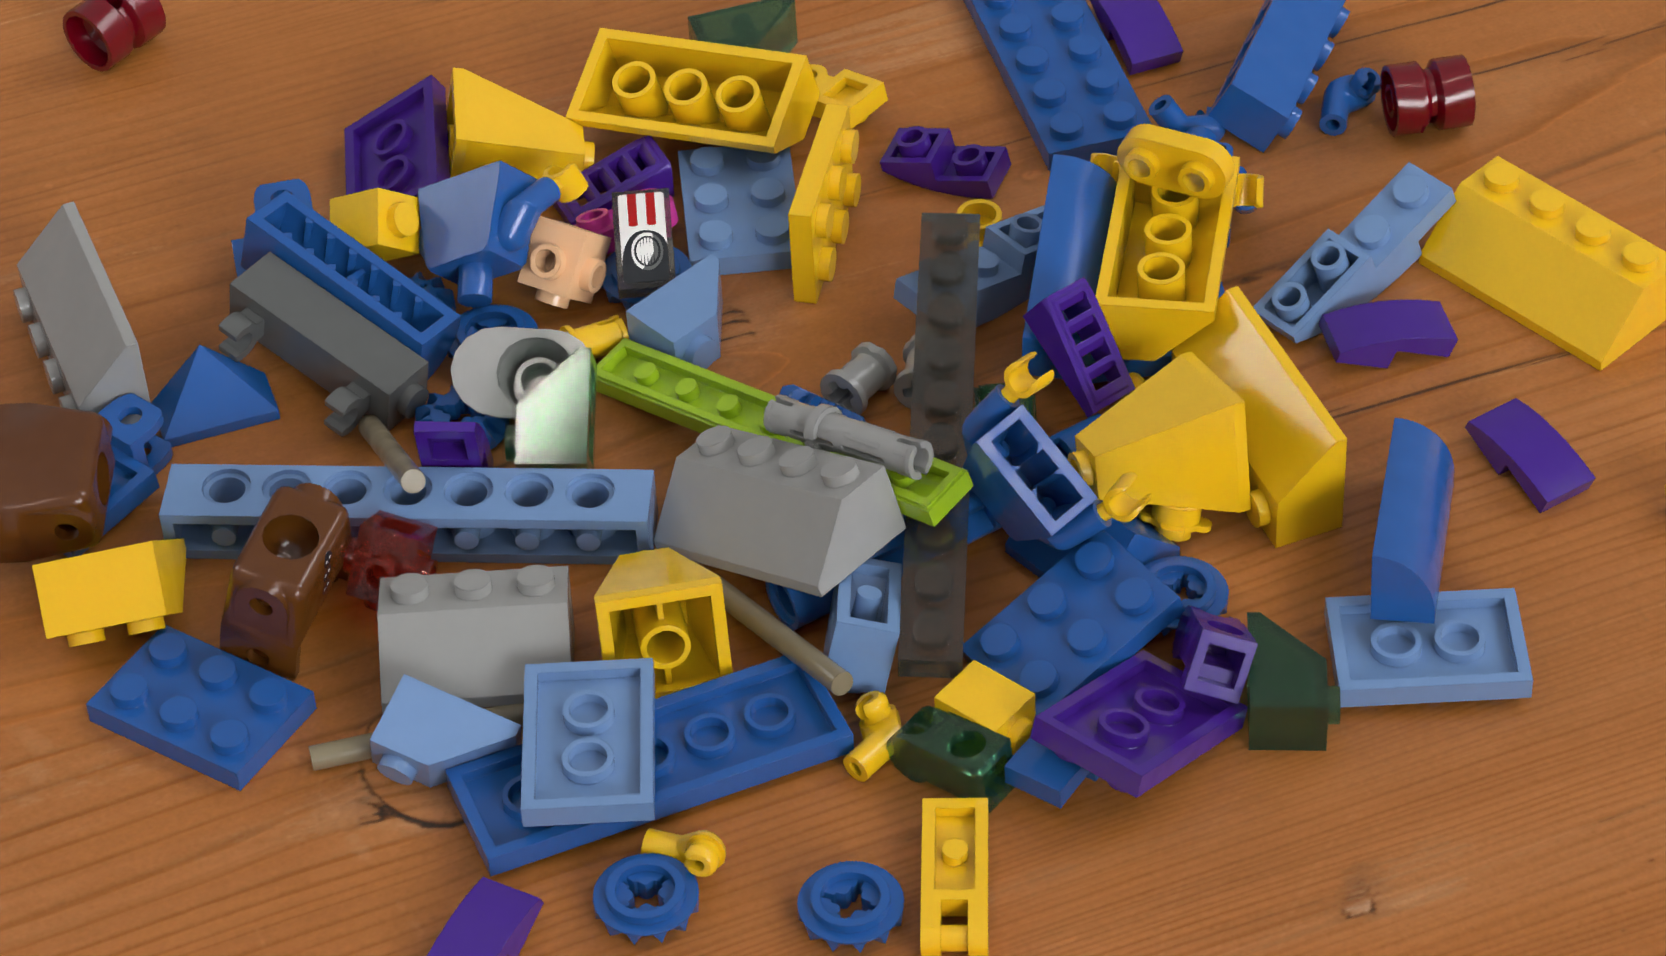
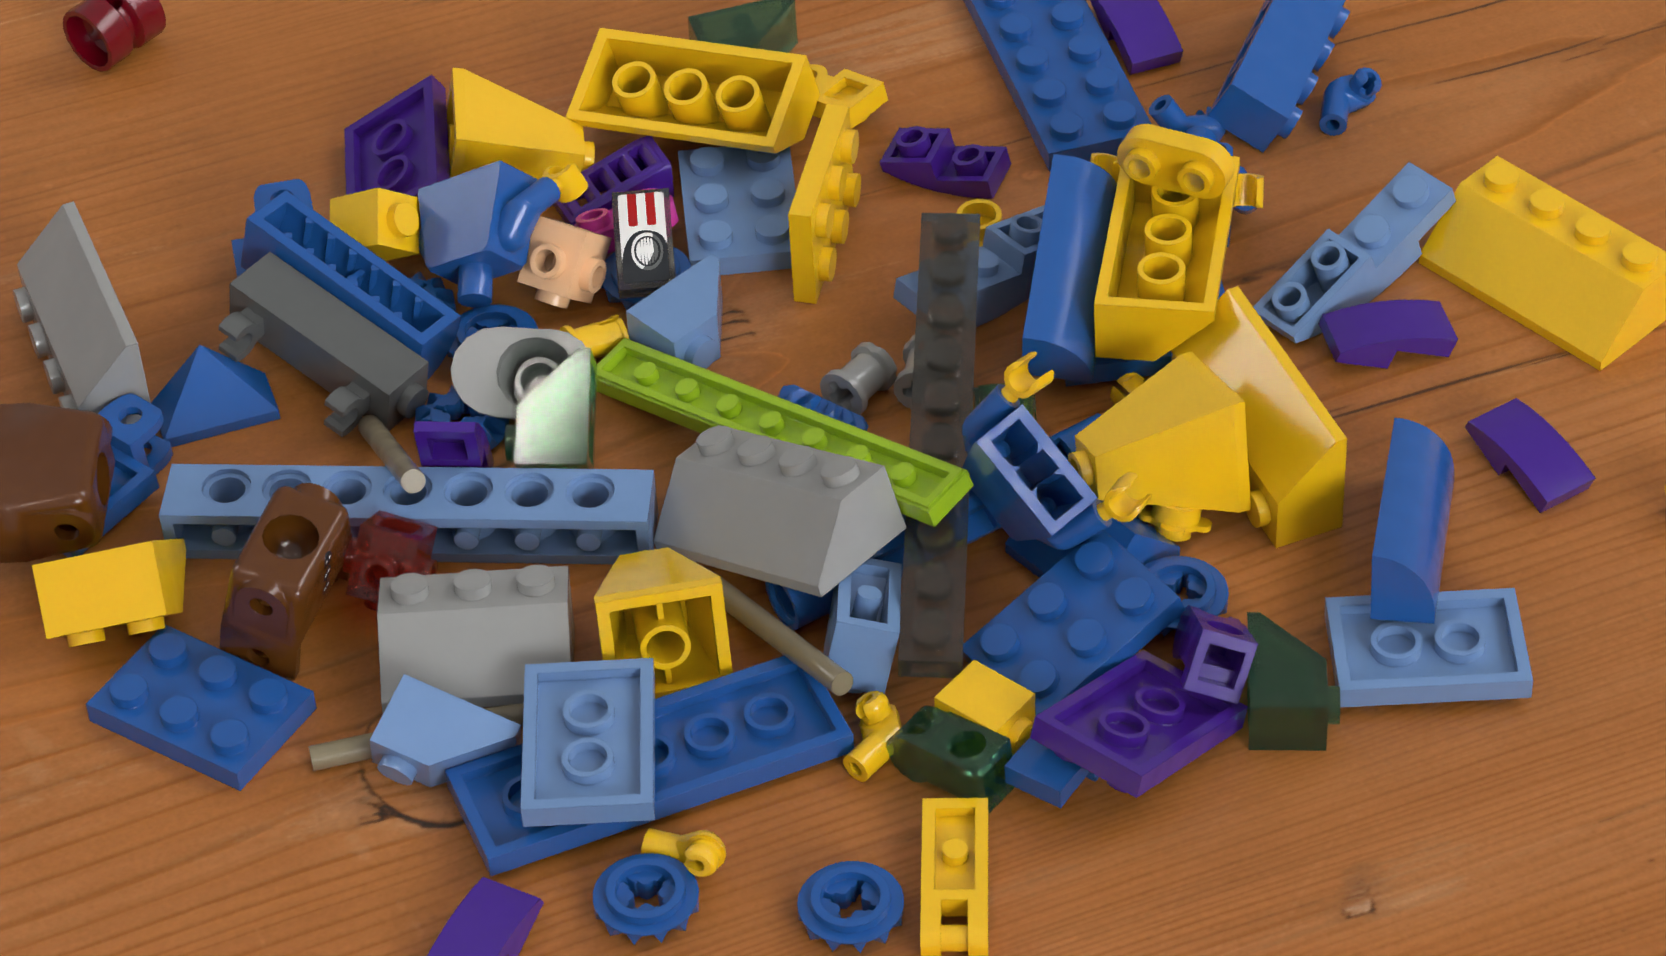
light grey pin [763,394,934,480] -> none
dark purple slope [1023,277,1135,417] -> none
dark red wheel [1380,54,1476,137] -> none

